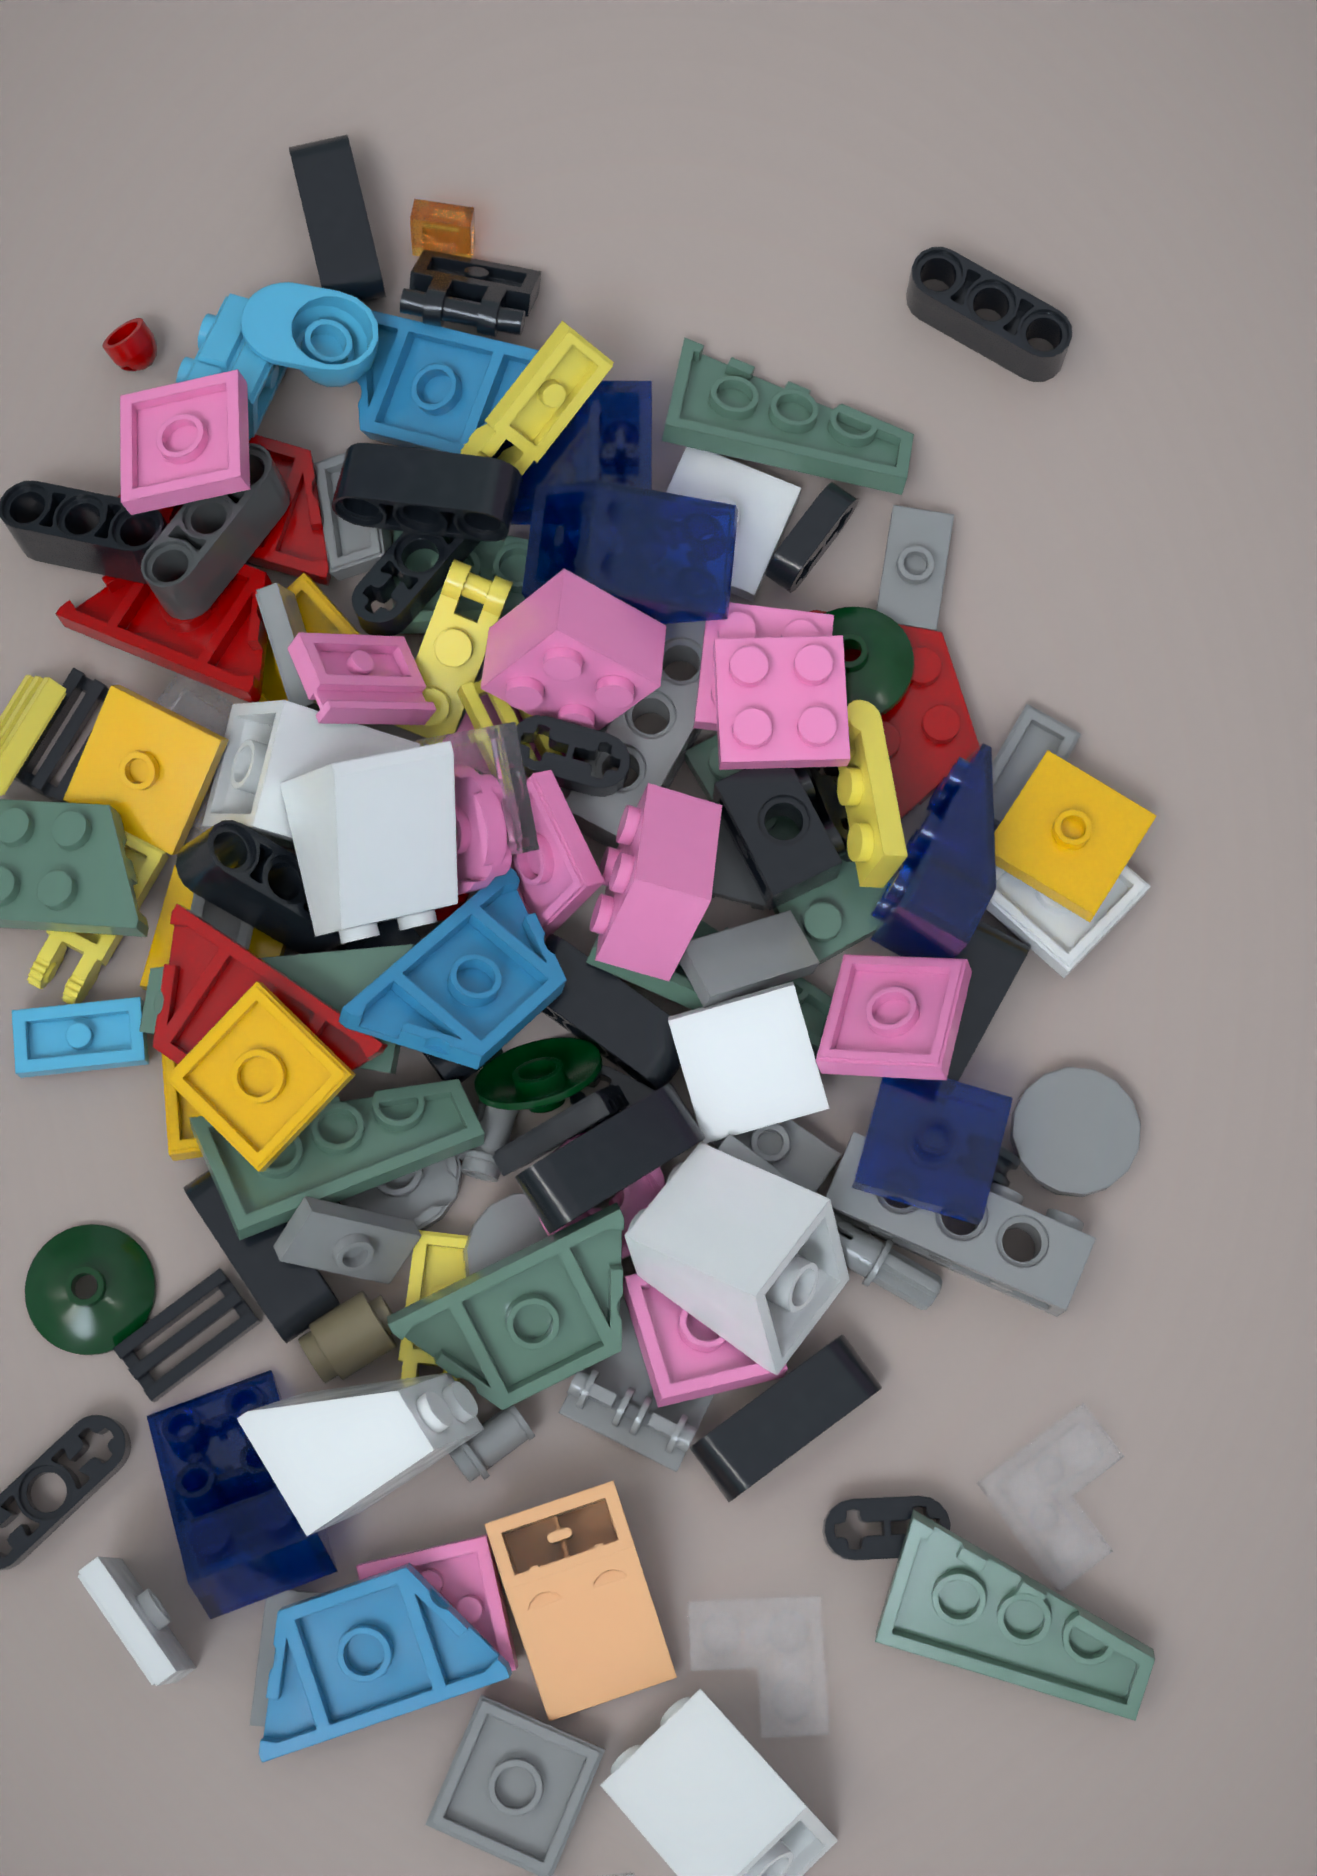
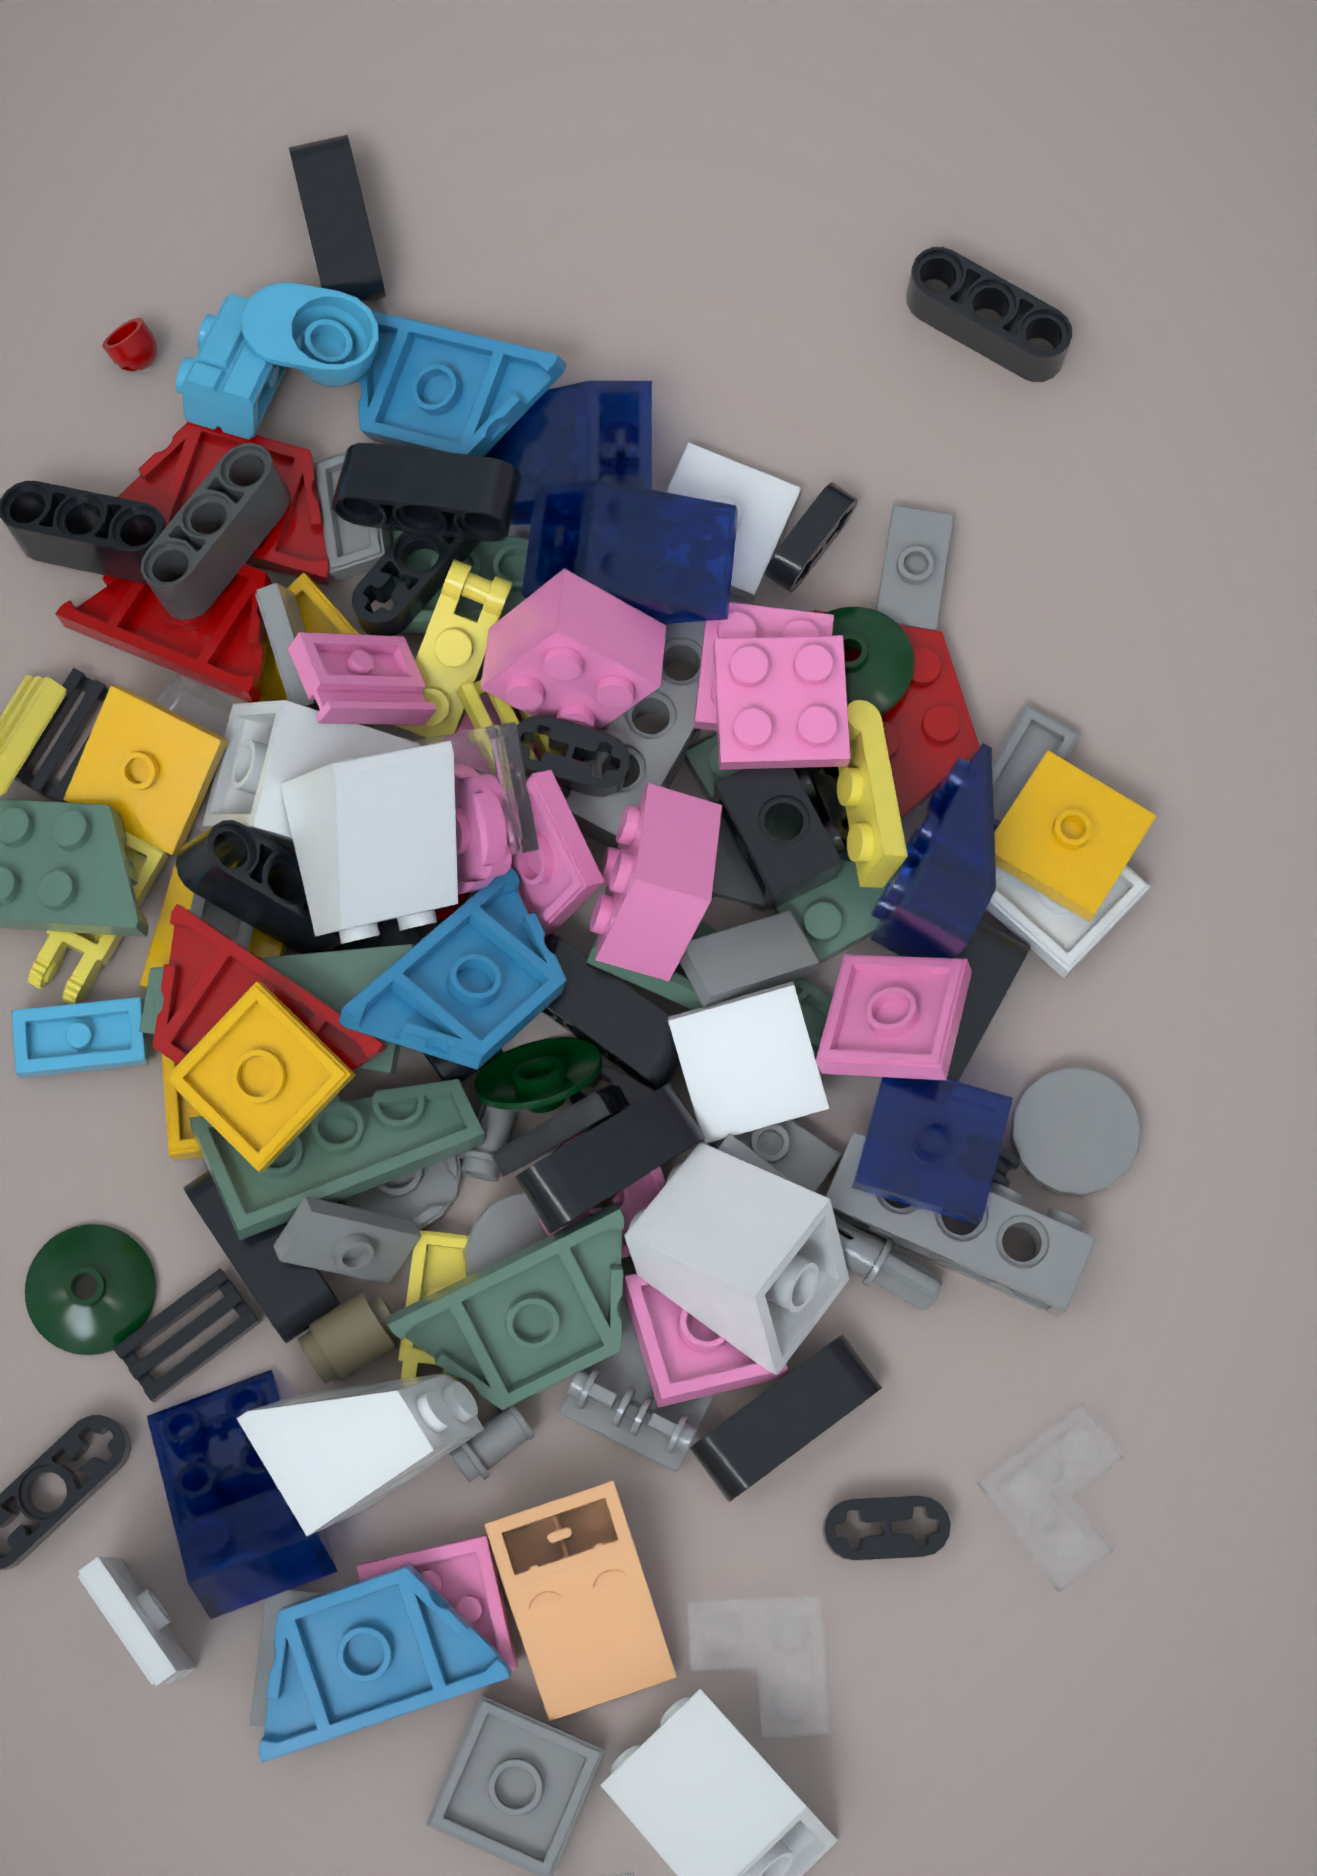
bright pink plate [120,369,250,515] -> none
black plate [400,249,542,337] -> none
clear orange tile [410,199,476,258] -> none
light yellow hinge [460,321,614,475] -> none
sand green wing [662,337,914,495] -> none
sand green wing [875,1509,1155,1721] -> none

